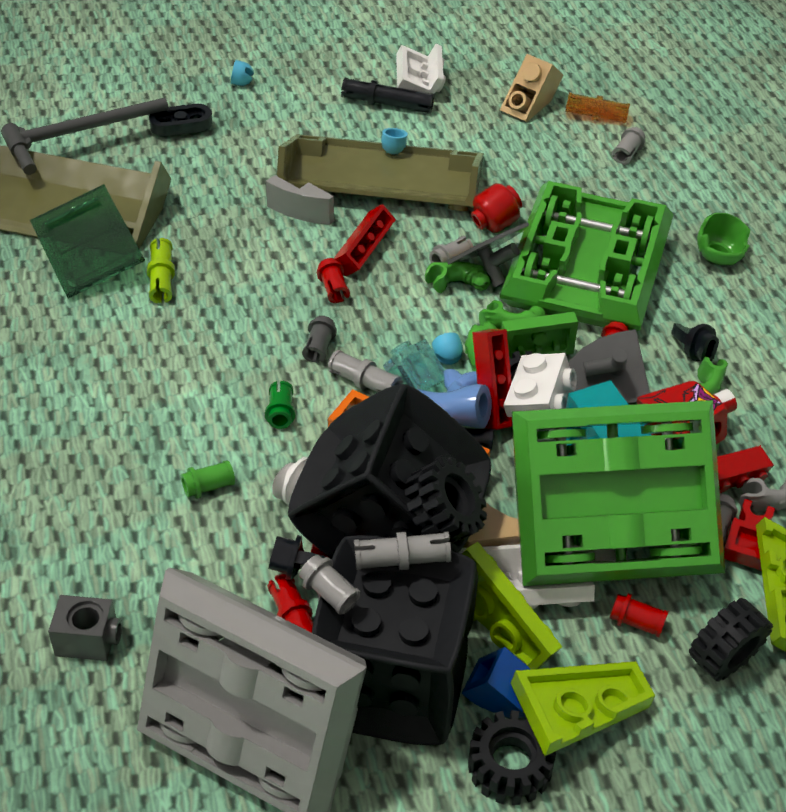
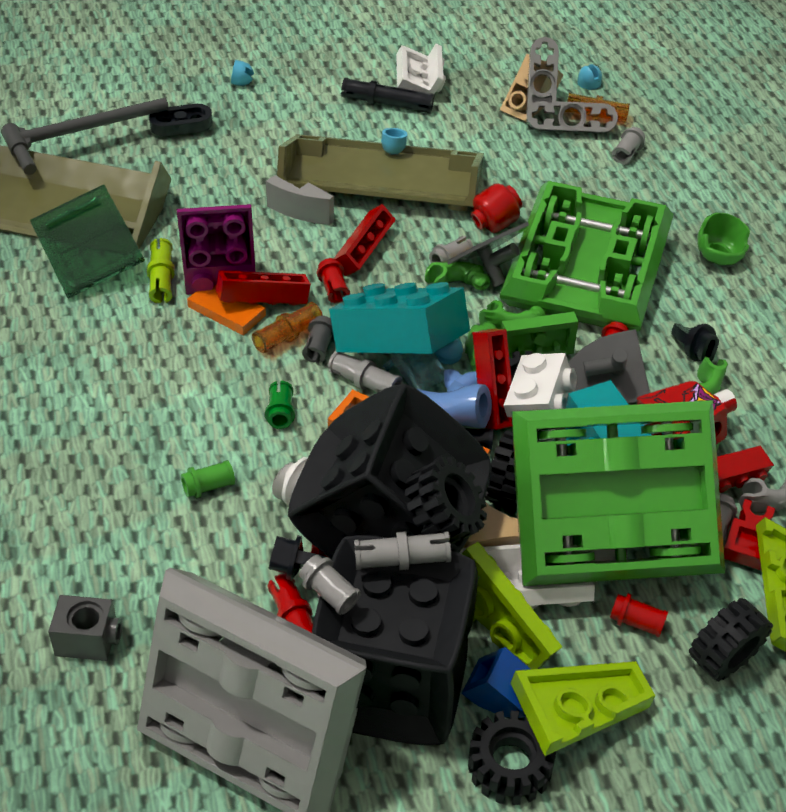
none -> magenta slope [177,204,256,295]
none -> orange tile [187,285,266,336]
none -> red piece [216,270,311,306]
none -> clear orange pin [252,302,323,353]
none -> teal brick [329,282,470,354]
none -> black tyre [485,430,539,510]
none -> light grey beam [526,37,618,133]
none -> medium azure hinge [577,64,602,90]

